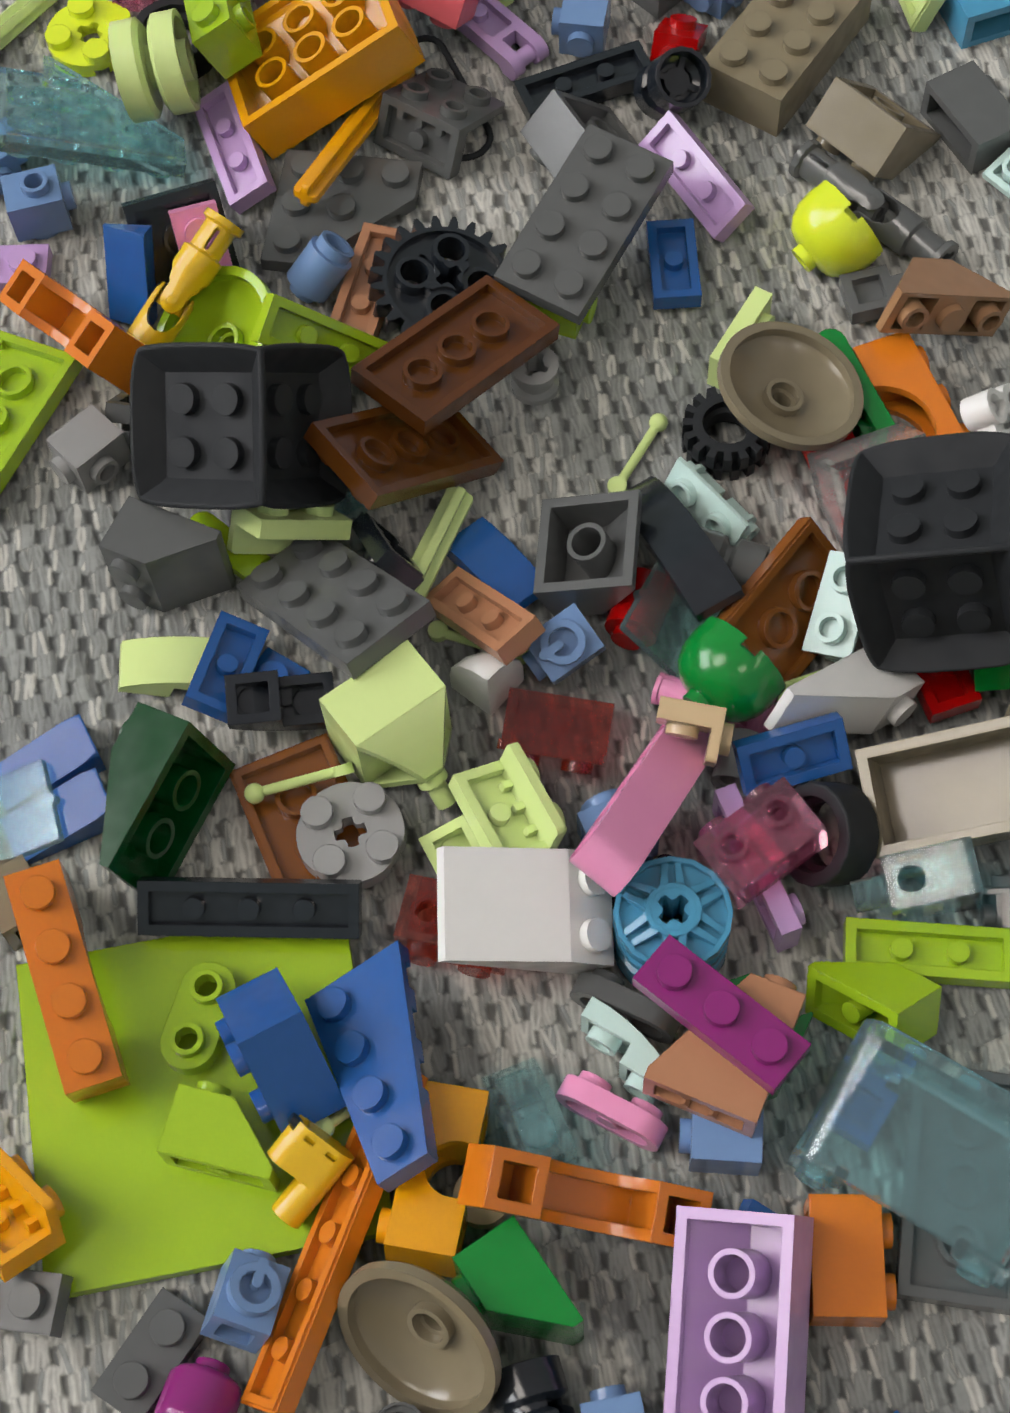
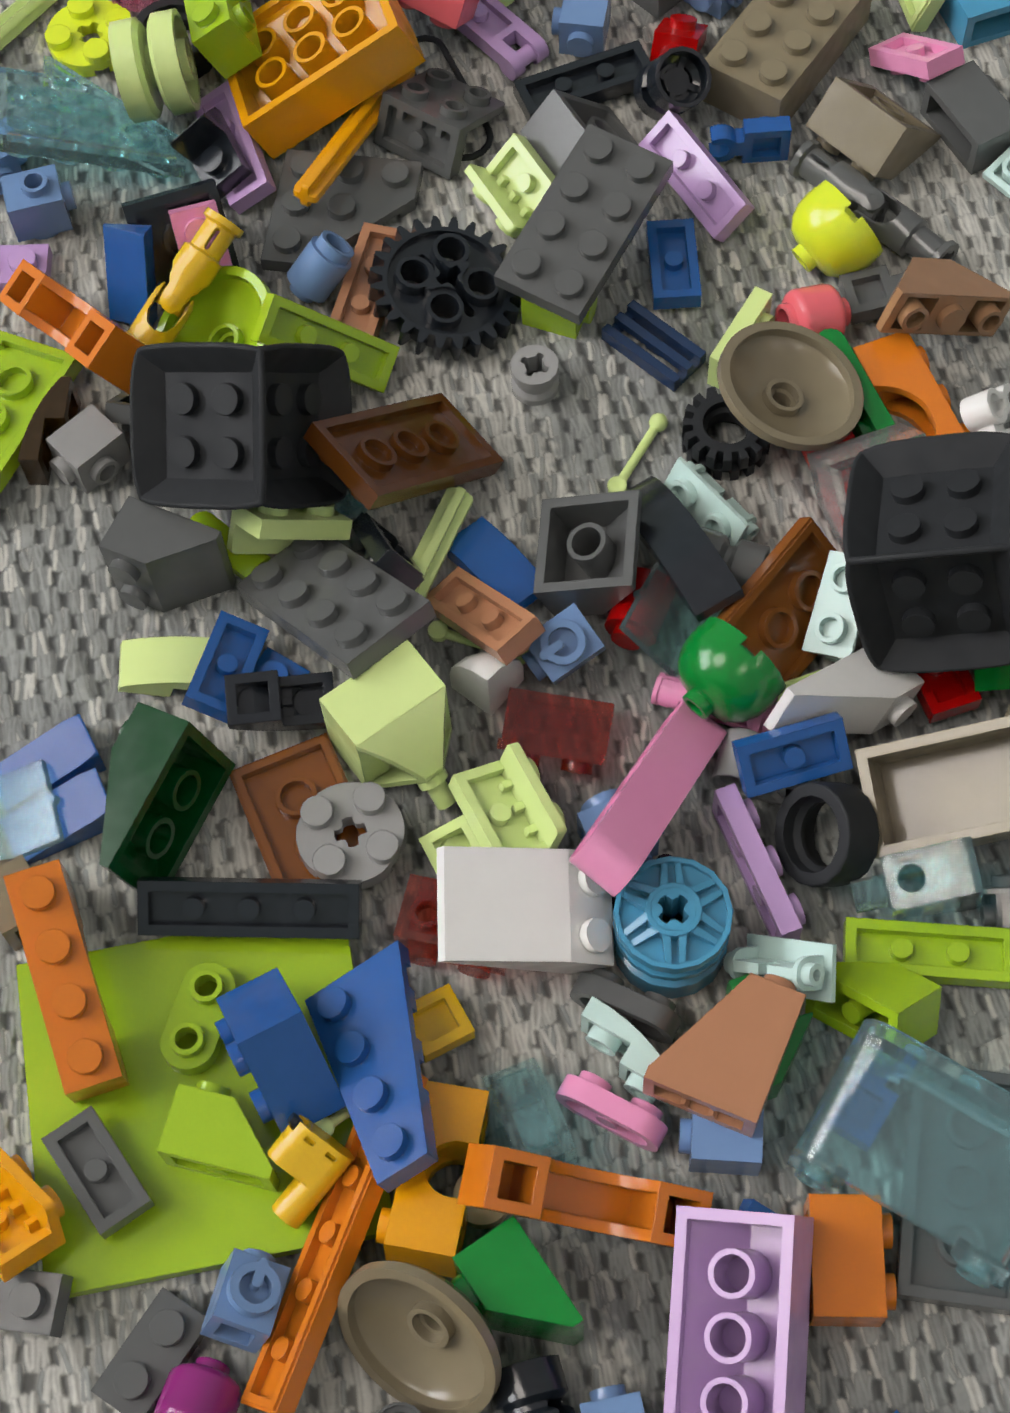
yellowish green hinge [244,762,355,804] -> none
reddish brown plate [350,275,560,436] -> none
magenta plate [632,934,811,1096] -> none
tan bracket [655,696,734,767] -> none
clear pink brick [693,777,828,910] -> none
none -> dark brown slope [18,377,81,485]
none -> dark grey plate [41,1106,155,1239]
none -> black slope [170,107,253,200]
none -> yellow plate [413,983,475,1063]
none -> yellowish green bracket [464,133,555,238]
none -> dark blue tile [601,299,706,392]
none -> blue plate [708,116,792,163]
none -> light aqua hinge [723,933,837,1003]
none -> coral head [775,283,851,335]
none -> bright pink plate [868,32,965,82]

